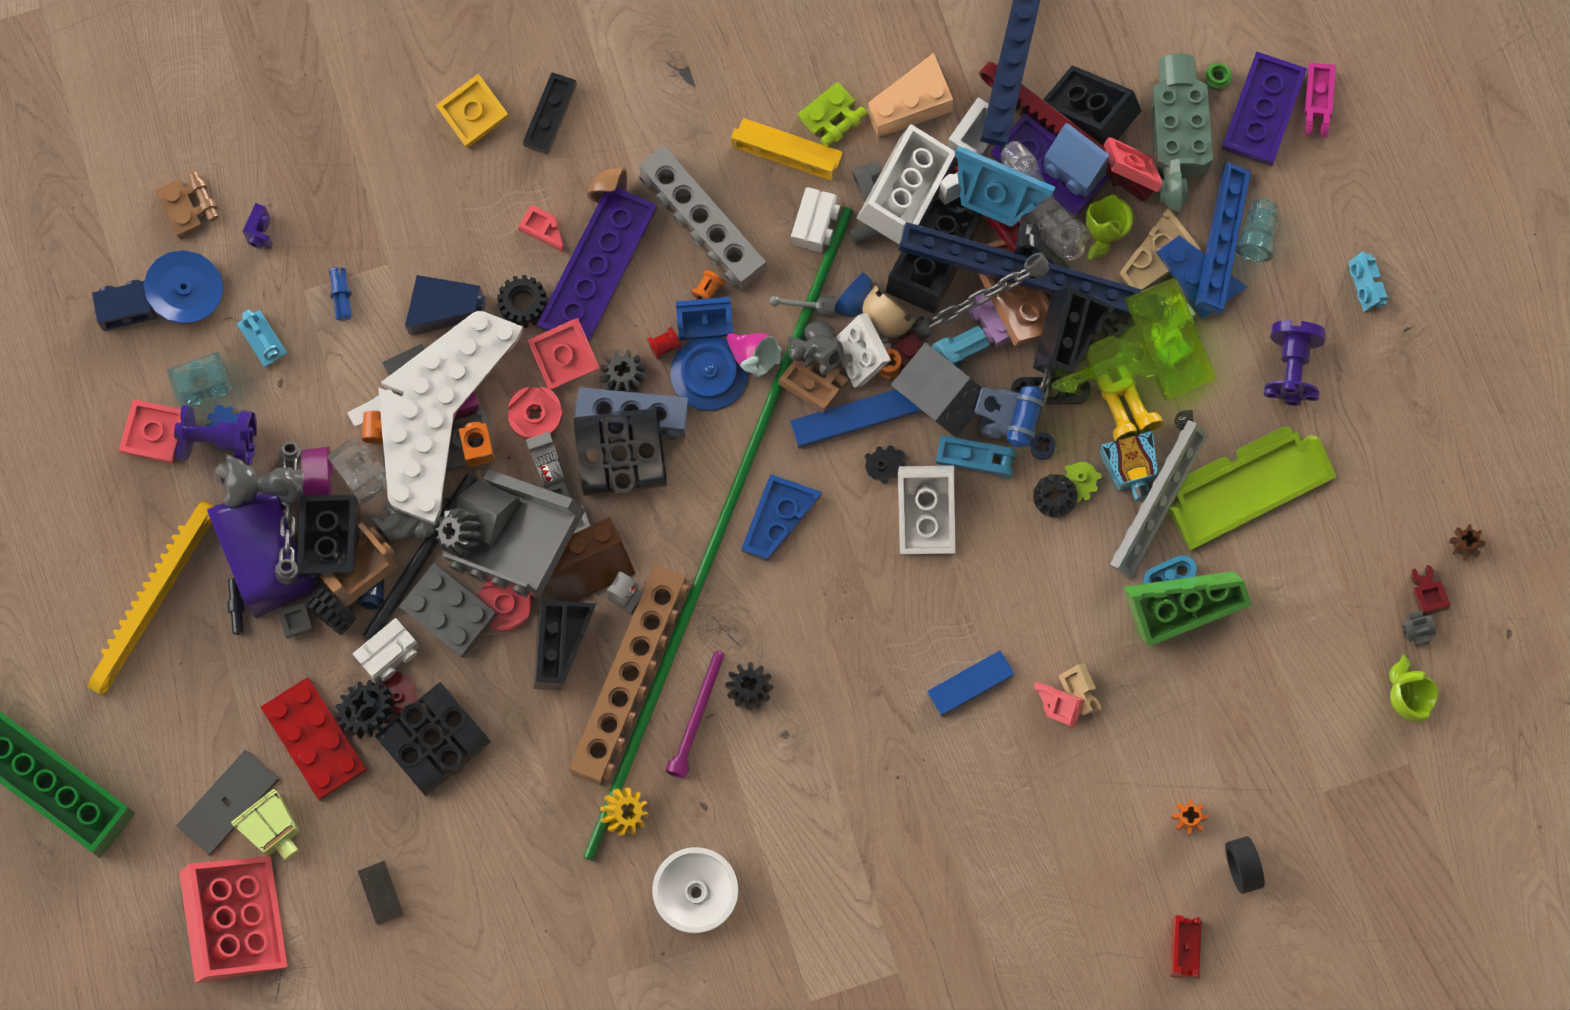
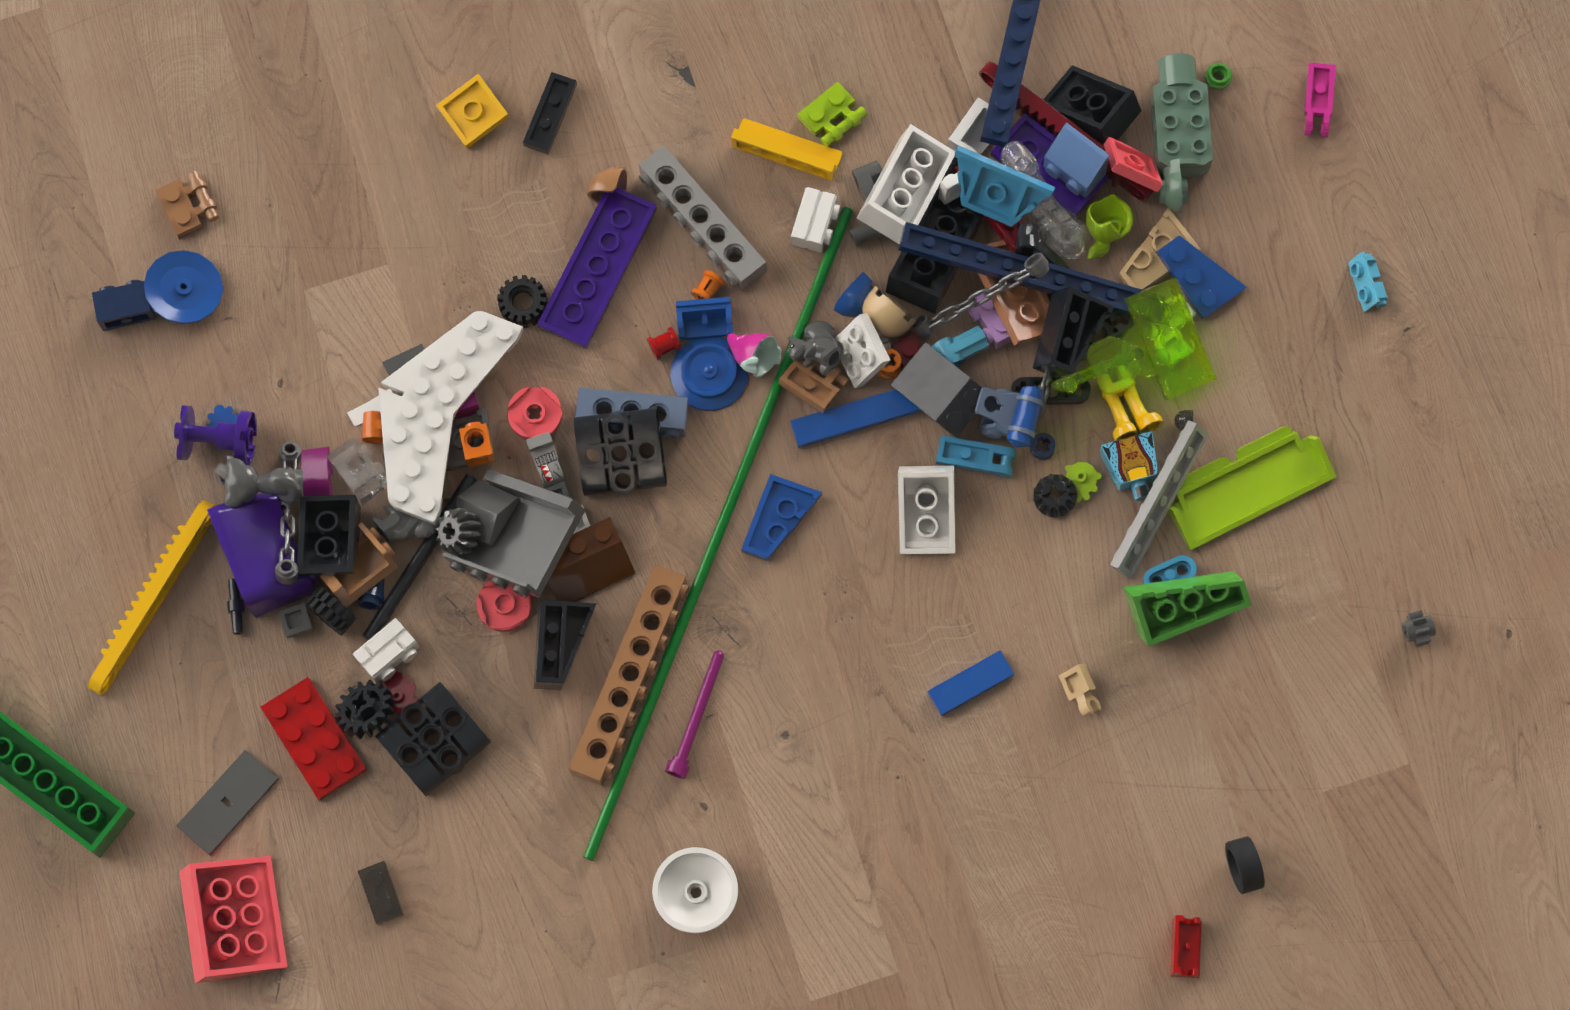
coral plate [119,399,181,464] -> none
clear light blue brick [167,352,233,407] -> none
yellowish green torso [231,789,299,861] -> none
medium azure hinge [237,310,288,368] -> none
dark purple bracket [242,203,273,249] -> none
blue axle [329,267,352,322] -> none
dark grey plate [399,563,498,658] -> none
dark blue slope [405,275,486,335] -> none
coral tile [518,205,564,252] -> none
coral plate [527,318,600,390] -> none
dark grey gear [600,350,646,392] -> none
yellow gear [600,788,649,836] -> none
light grey leg [606,572,643,615] -> none
black gear [725,662,773,711] -> none
hinge [769,296,835,318] -> none
black piece [865,445,905,484] -> none
light nougat wedge [868,53,953,138] -> none
coral tile [1034,682,1084,726] -> none
orange gear [1171,799,1208,836] -> none
blue tile [1195,162,1251,315] -> none
dark purple plate [1221,51,1307,166] -> none
clear light blue plant [1236,199,1278,262] -> none
dark purple piece [1264,320,1326,406] -> none
lime hair [1389,654,1438,722] -> none
dark red plate [1411,565,1450,616] -> none
reddish brown gear [1449,524,1486,561] -> none

